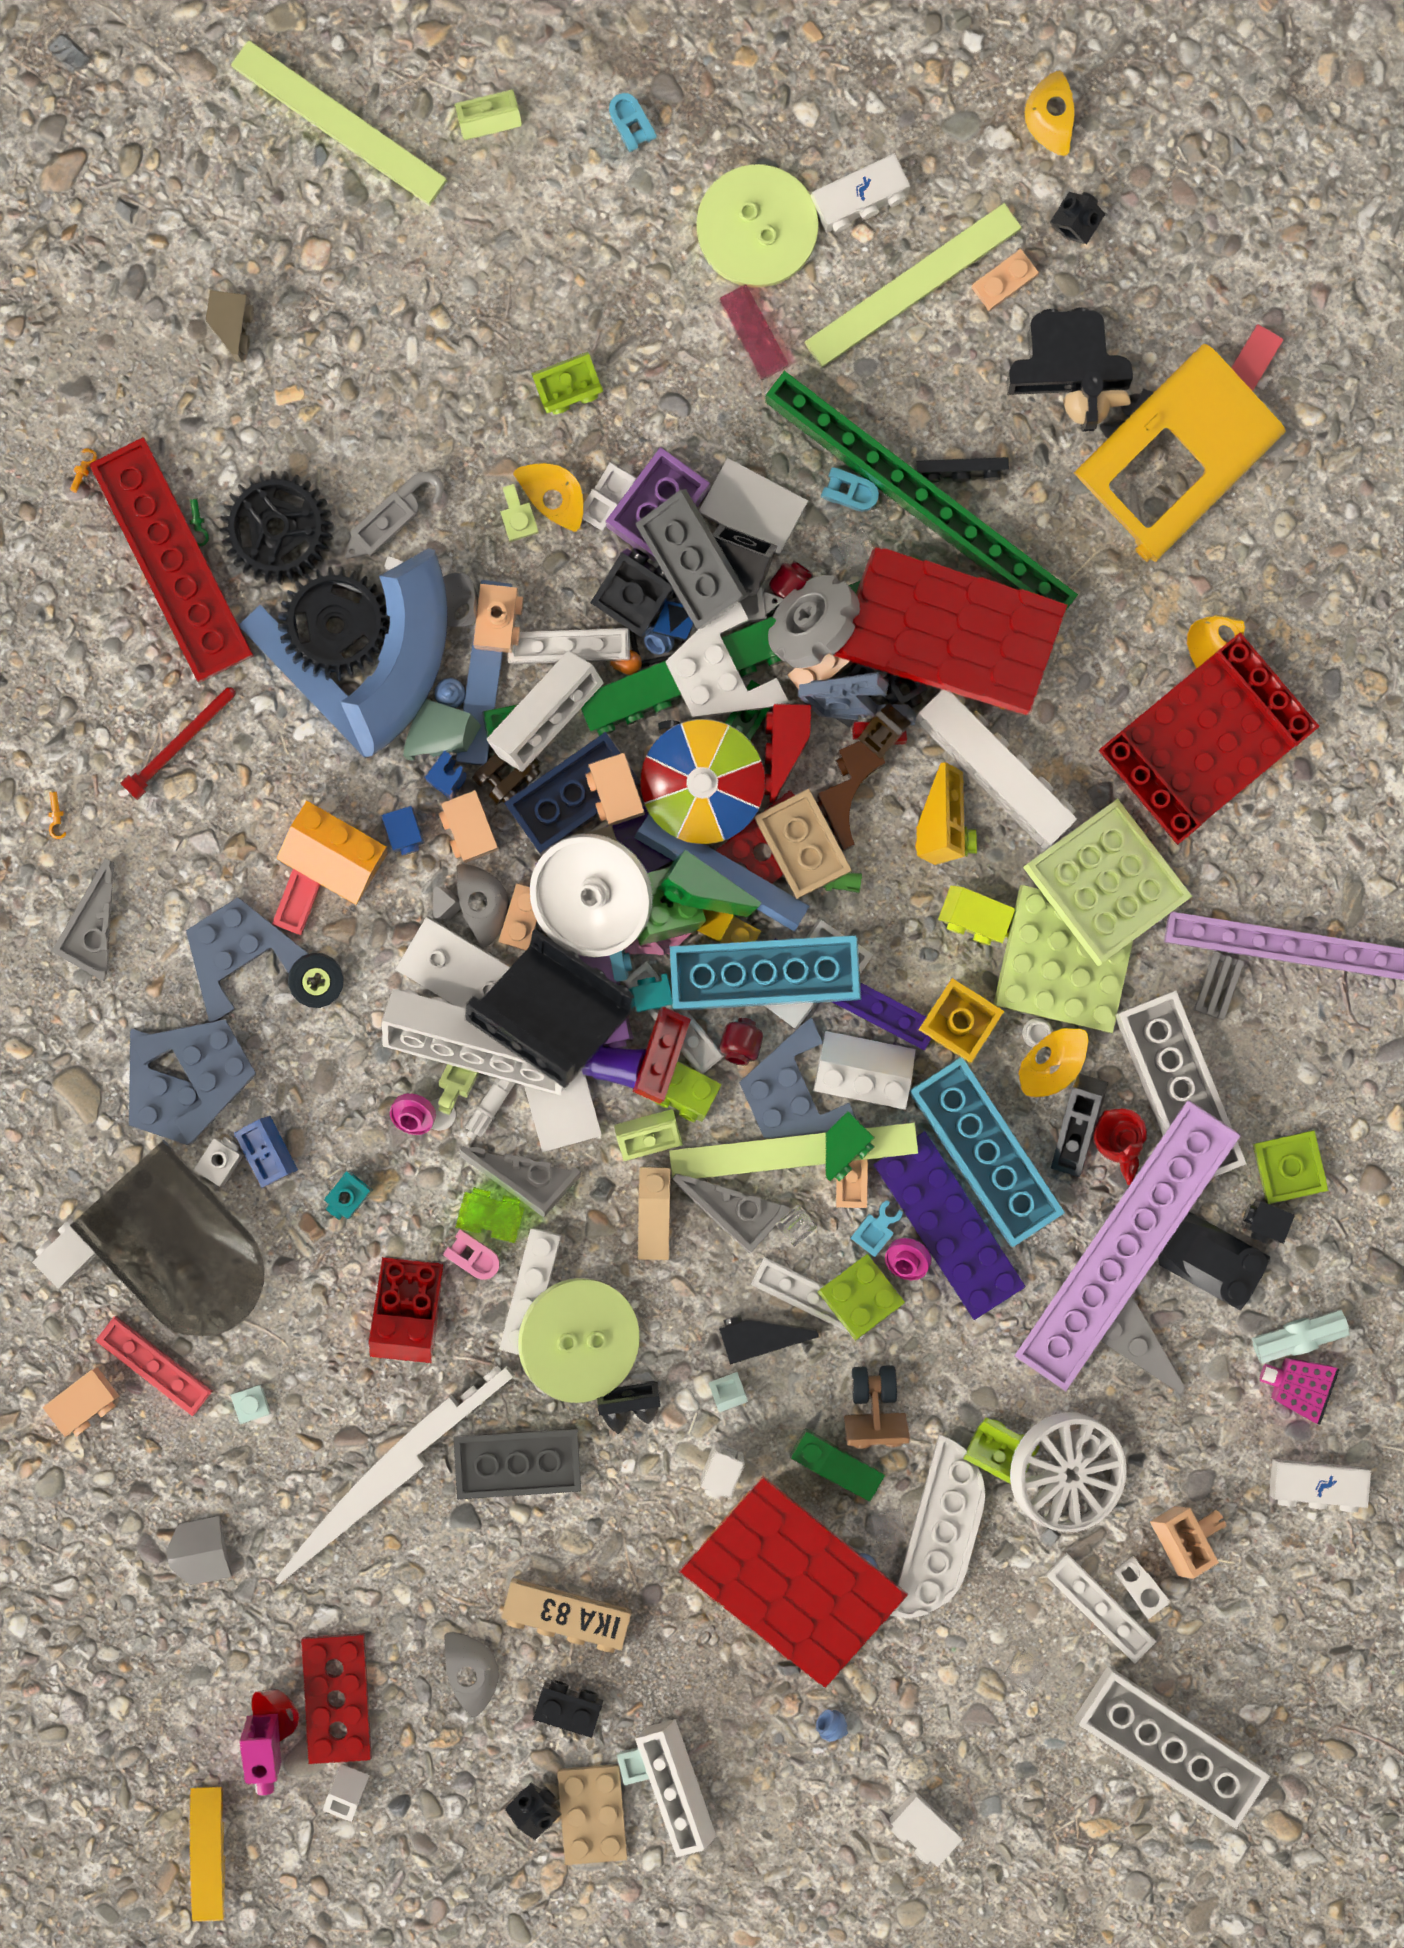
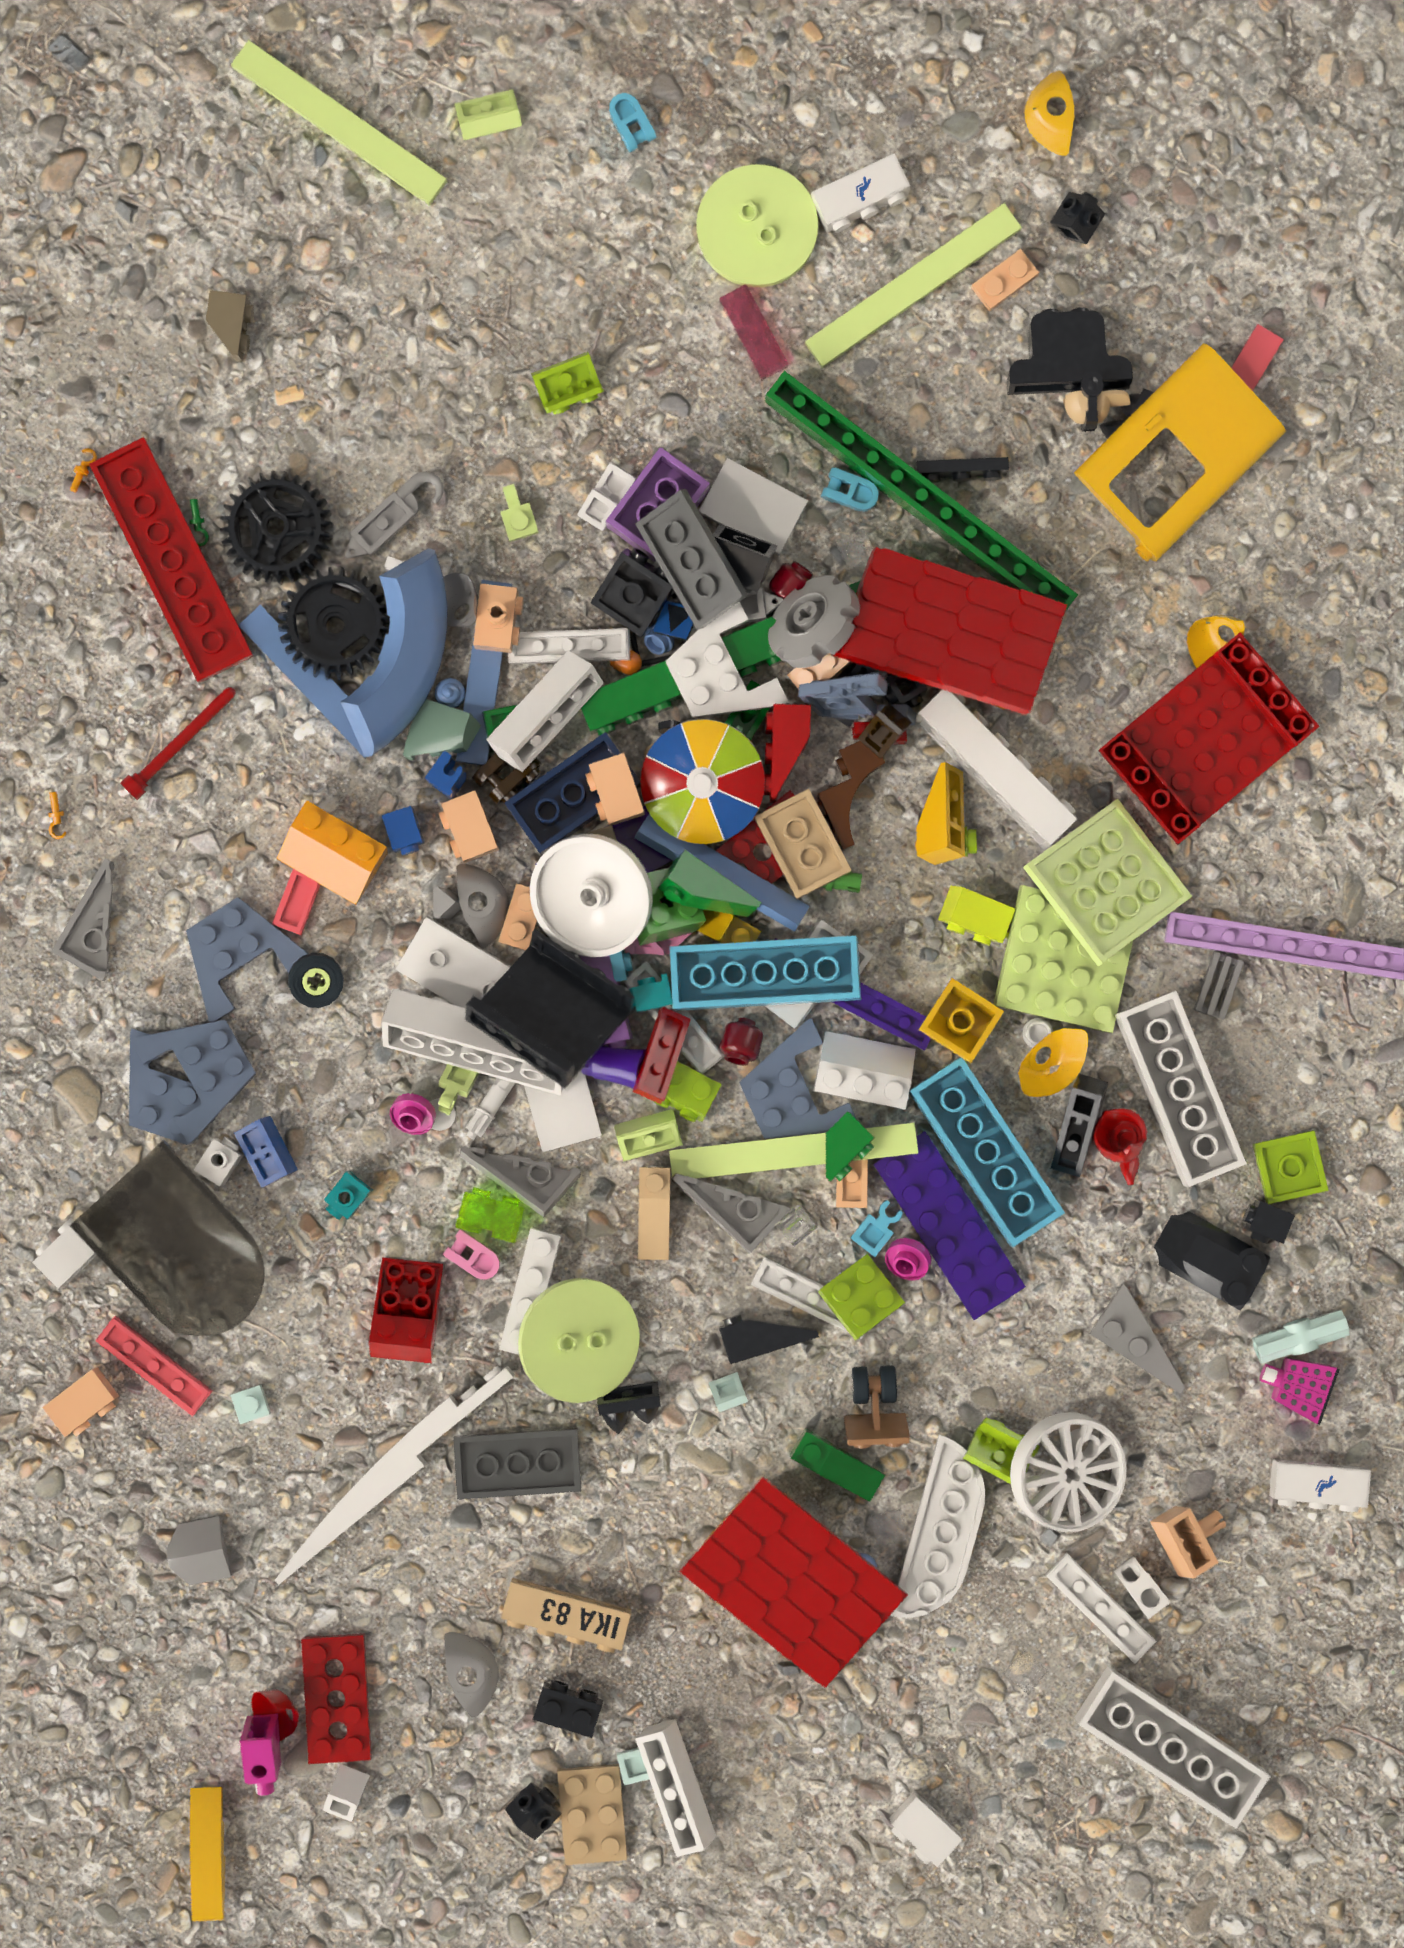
yellow piece [513,463,583,532] -> none
white brick [701,1442,744,1501] -> none
medium blue plate [816,1710,848,1742] -> none
lavender plate [1014,1100,1241,1391] -> none

